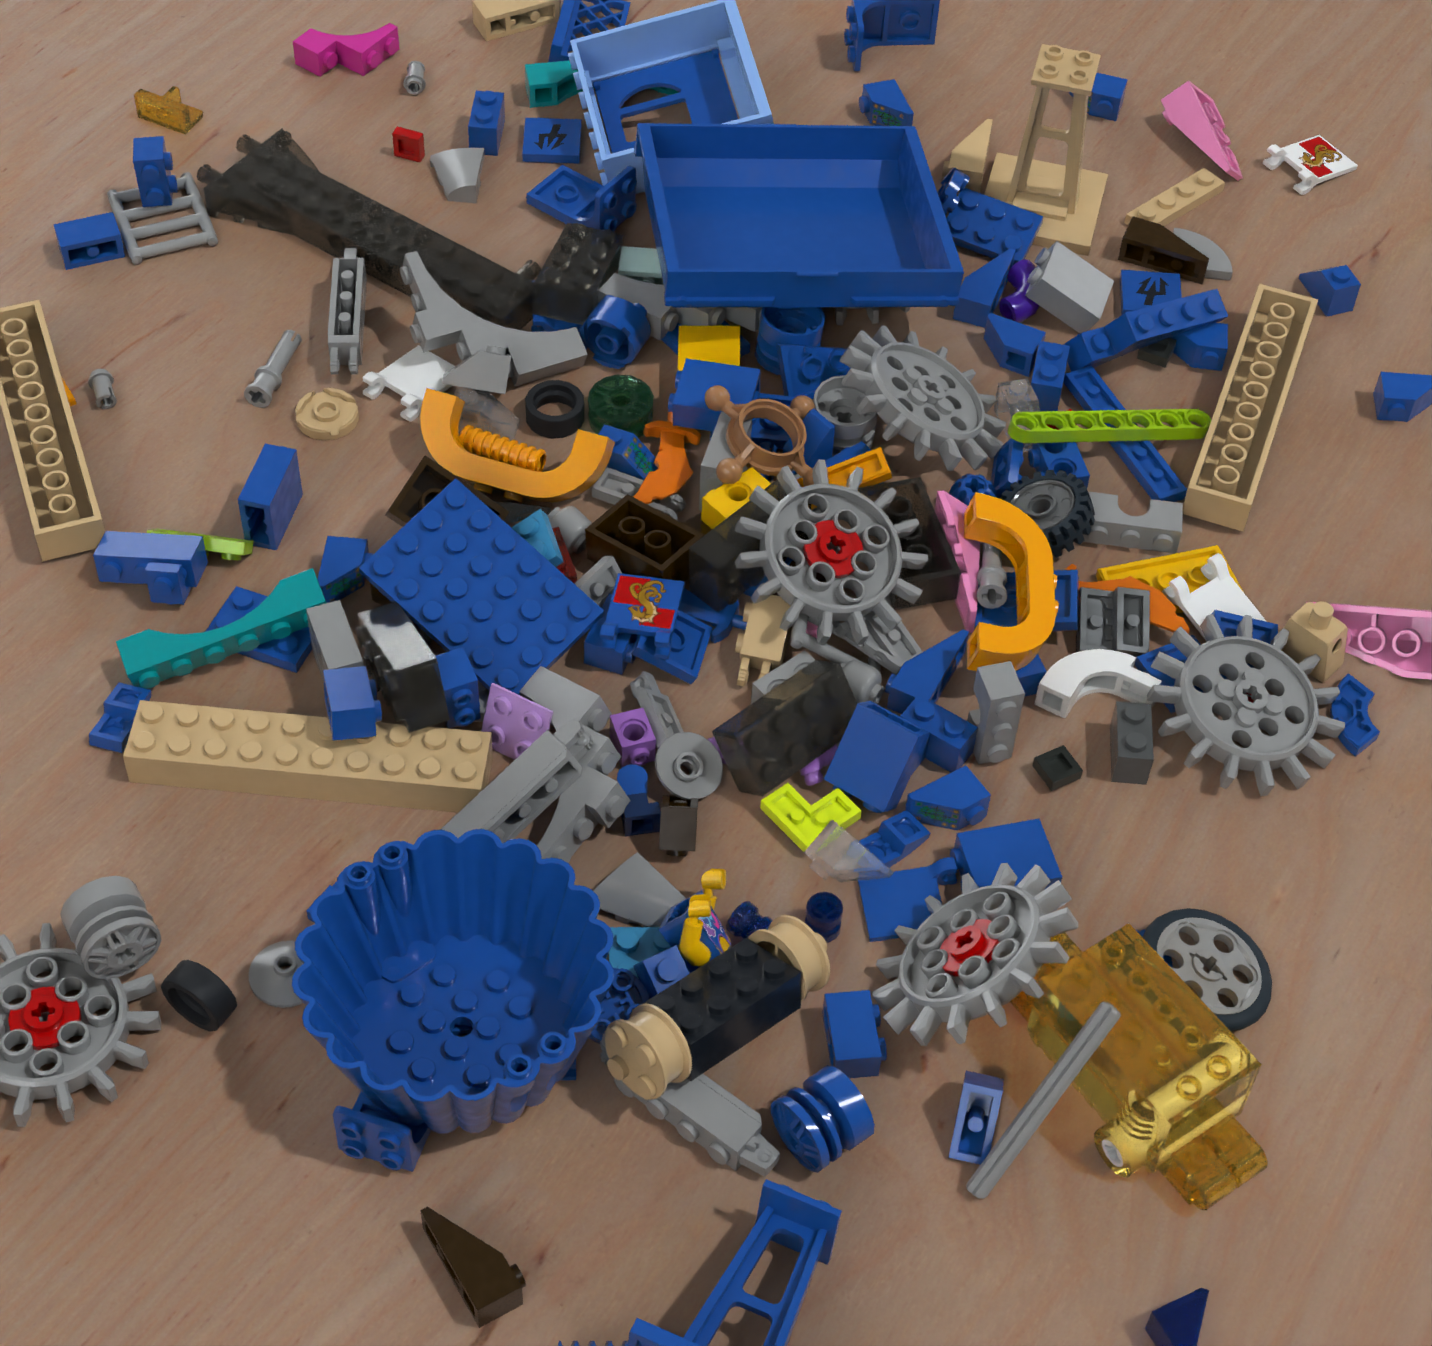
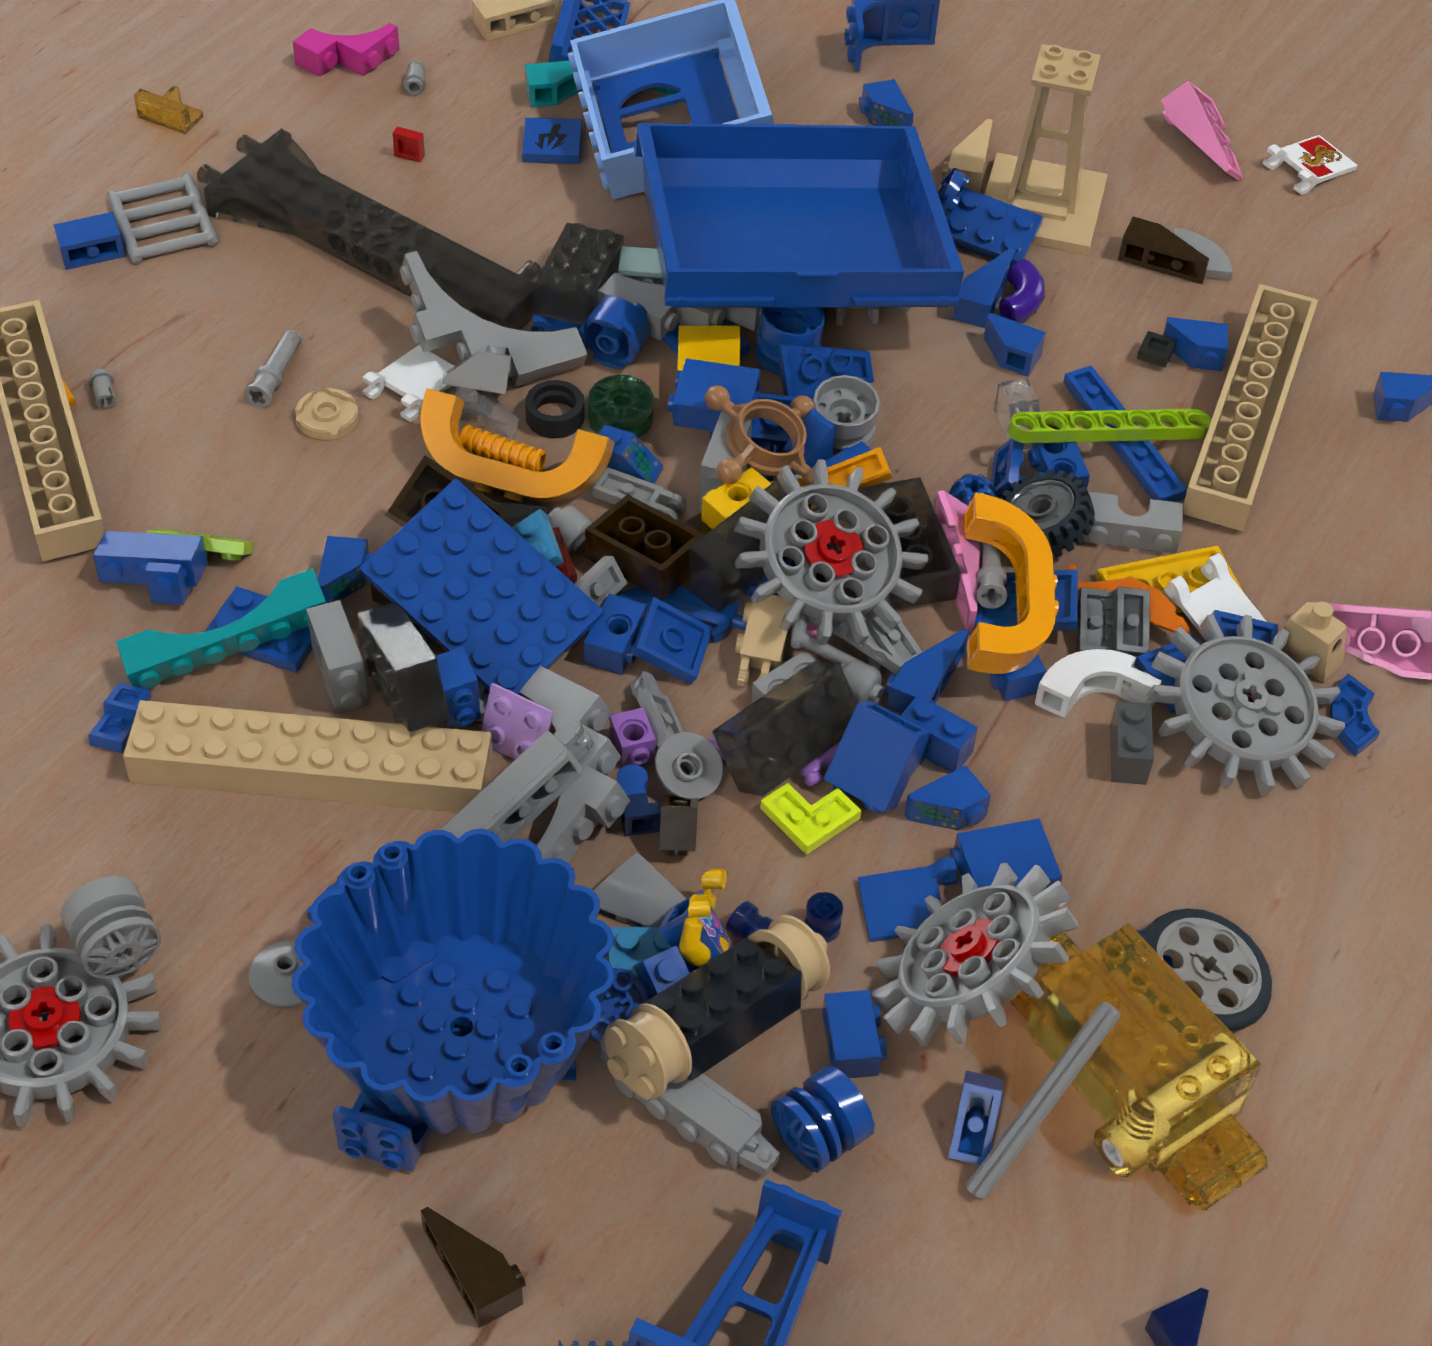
blue brick [133,136,178,207] -> none
black tyre [161,960,237,1031] -> none
blue brick [238,443,303,550] -> none
blue brick [323,666,382,741] -> none
light grey hinge [328,248,367,374] -> none
light grey slope [430,148,485,203] -> none
blue brick [468,91,505,156] -> none
blue bracket [526,165,637,242] -> none
flag [600,573,685,659] -> none
orange sword [633,412,701,504] -> none
clear slope [804,820,894,882] -> none
light grey gear [840,325,1006,471] -> none
blue slope [849,810,931,875] -> none
light grey arch [967,661,1025,764] -> none
light grey brick [1025,241,1114,333] -> none
blue brick [1026,341,1070,412] -> none
pearl dark grey plate [1032,745,1083,791] -> none
blue arch [1063,289,1228,372] -> none
blue slope [1069,73,1128,121] -> none
blue tile [1120,269,1182,315] -> none
tan plate [1125,168,1225,226] -> none
blue slope [1299,265,1361,317] -> none

